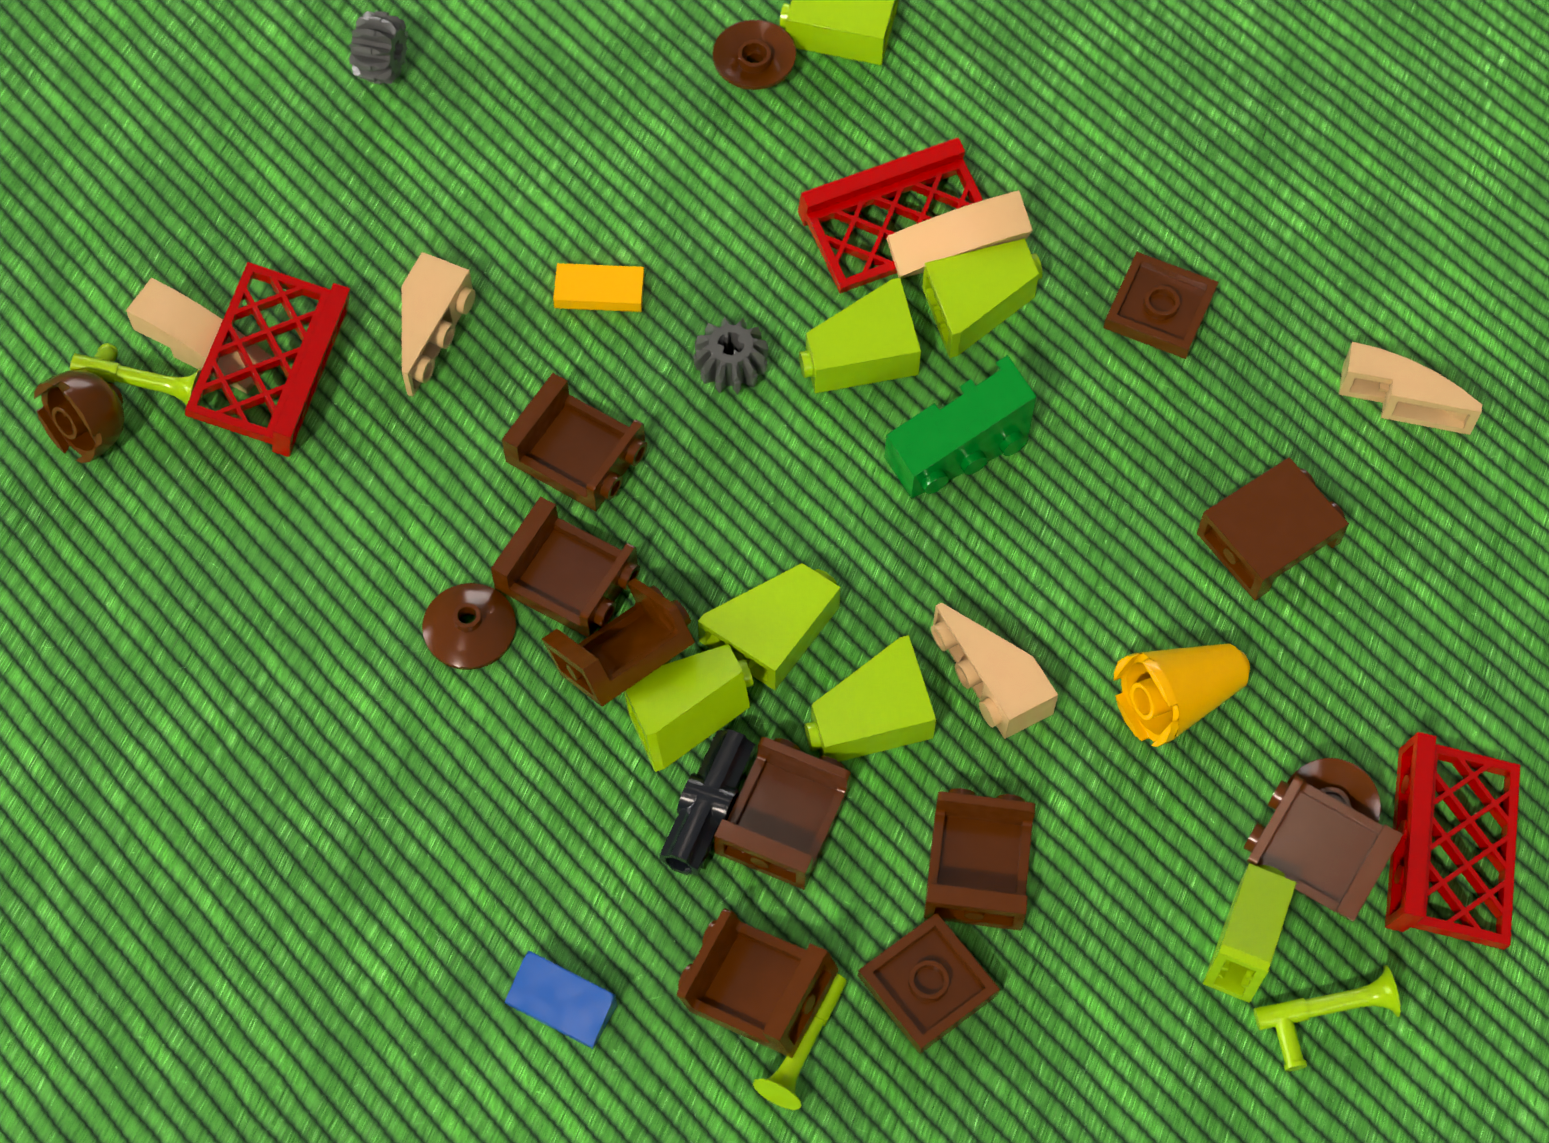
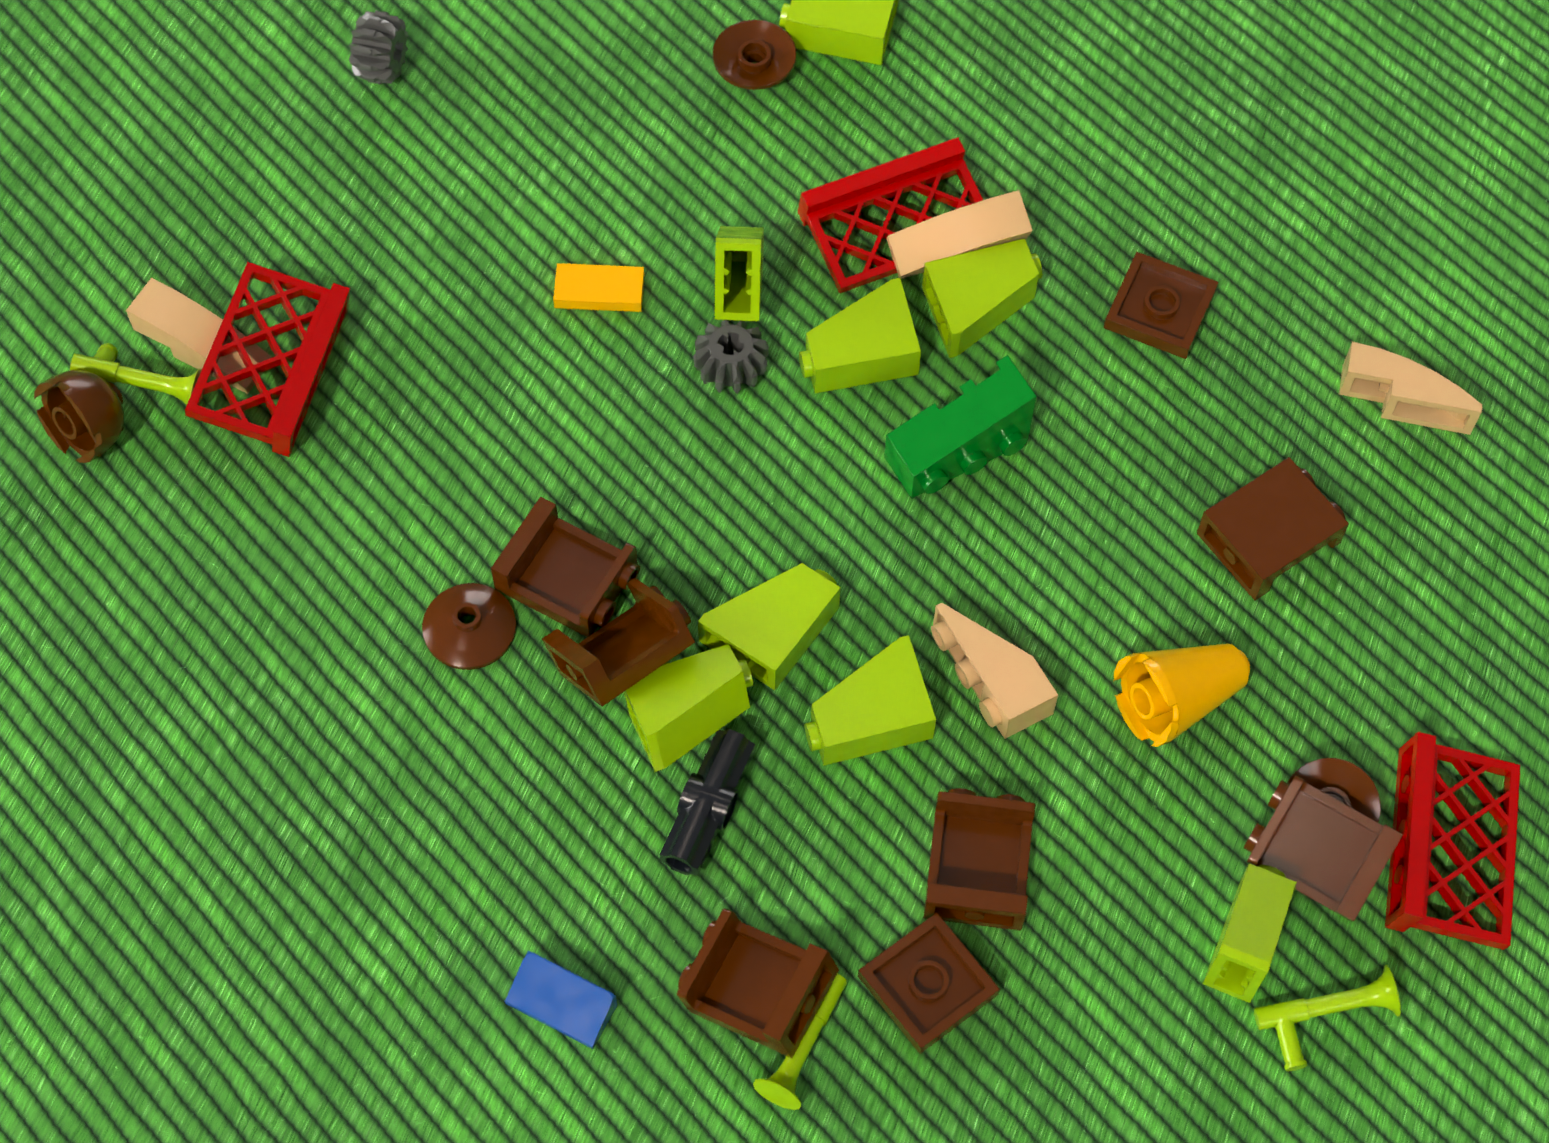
tan slope [402,252,476,397] -> none
reddish brown panel [502,373,647,511] -> none
reddish brown panel [714,737,851,890] -> none
none -> lime slope [715,226,764,321]

